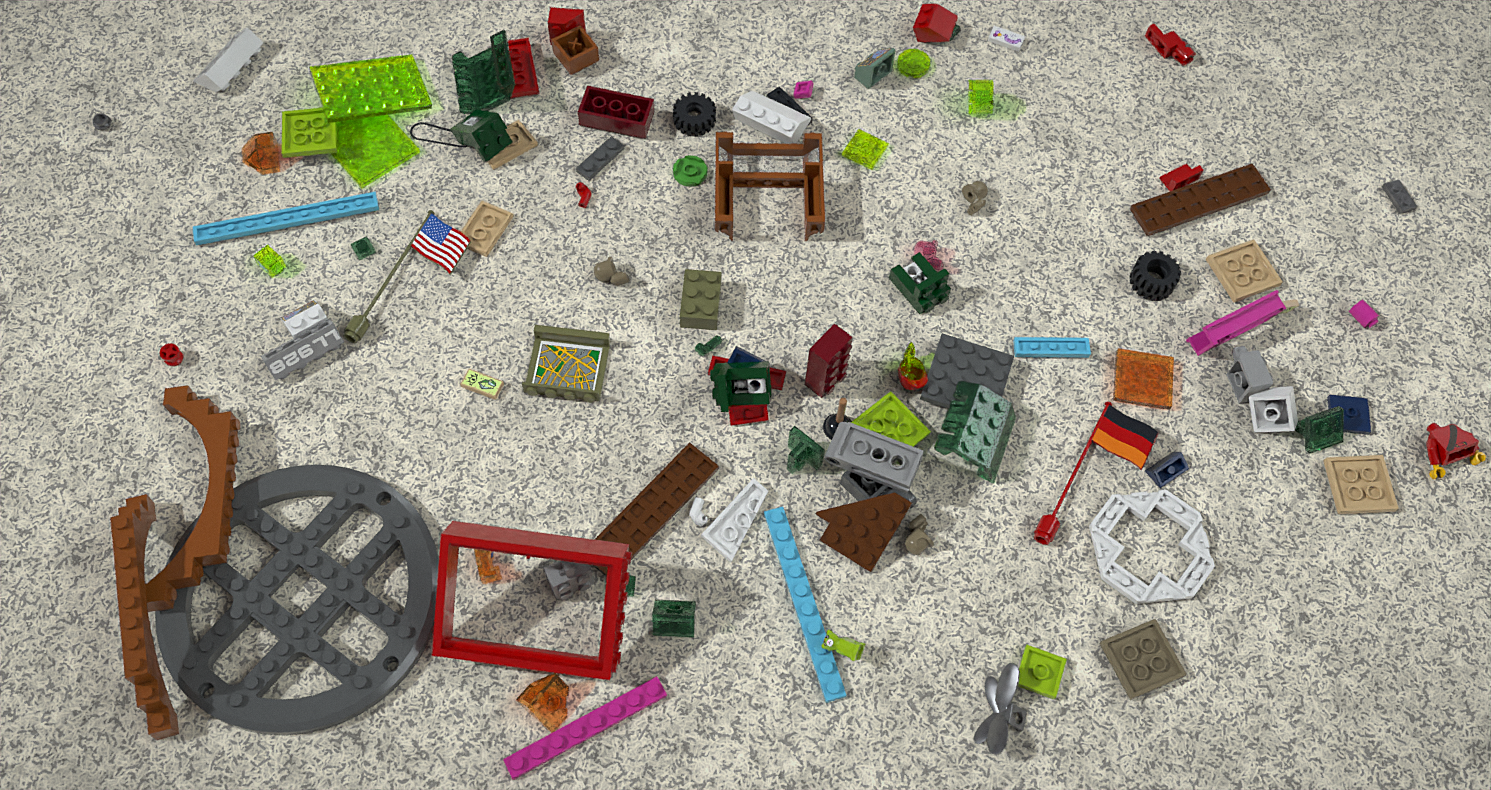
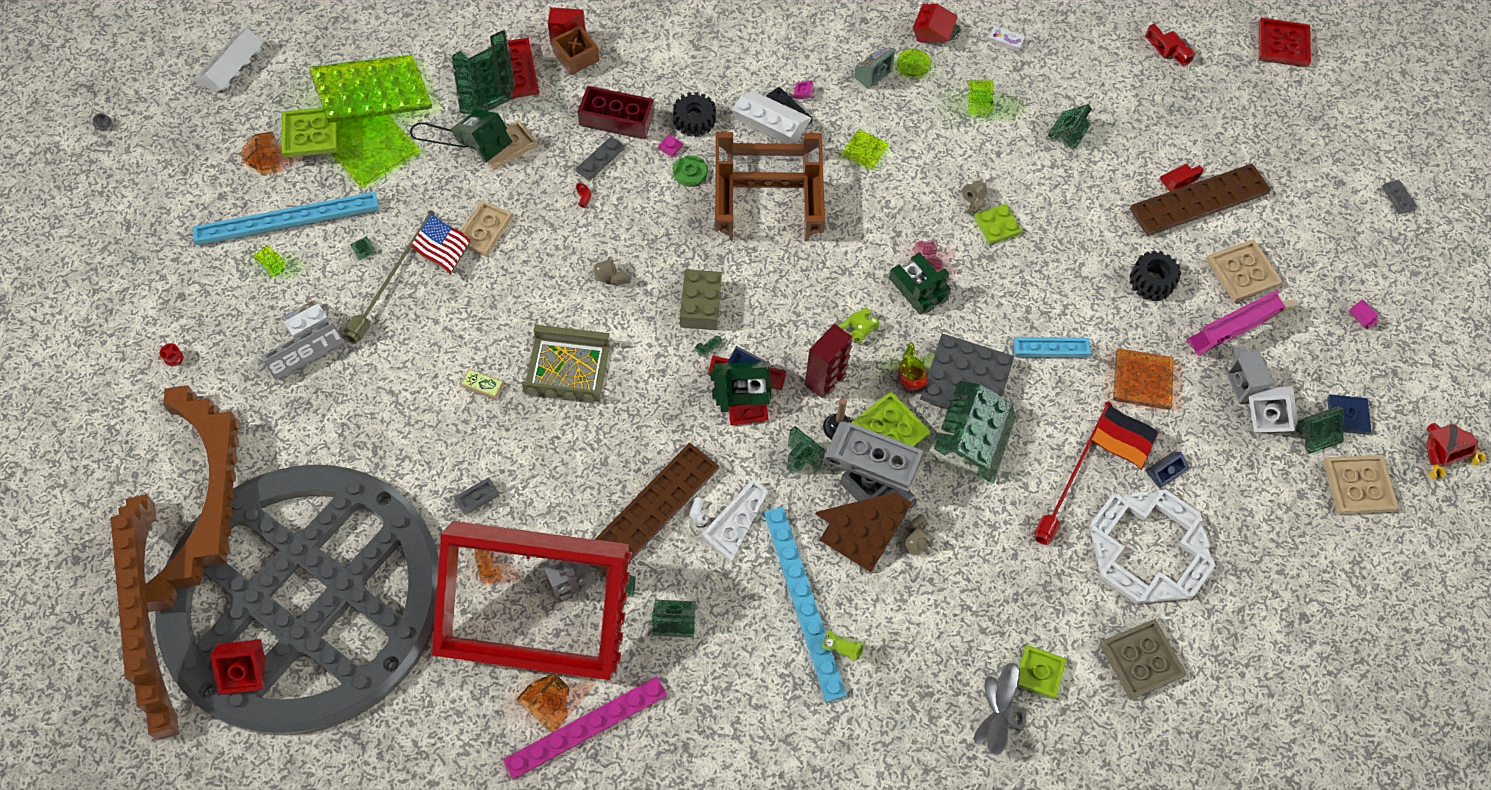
none -> red slope [210,639,265,695]
none -> flat silver plate [454,477,500,516]
none -> dark pink plate [658,135,683,158]
none -> lime animal [839,307,879,344]
none -> lime plate [974,204,1022,245]
none -> clear green bracket [1048,104,1092,149]
none -> red plate [1258,18,1311,67]

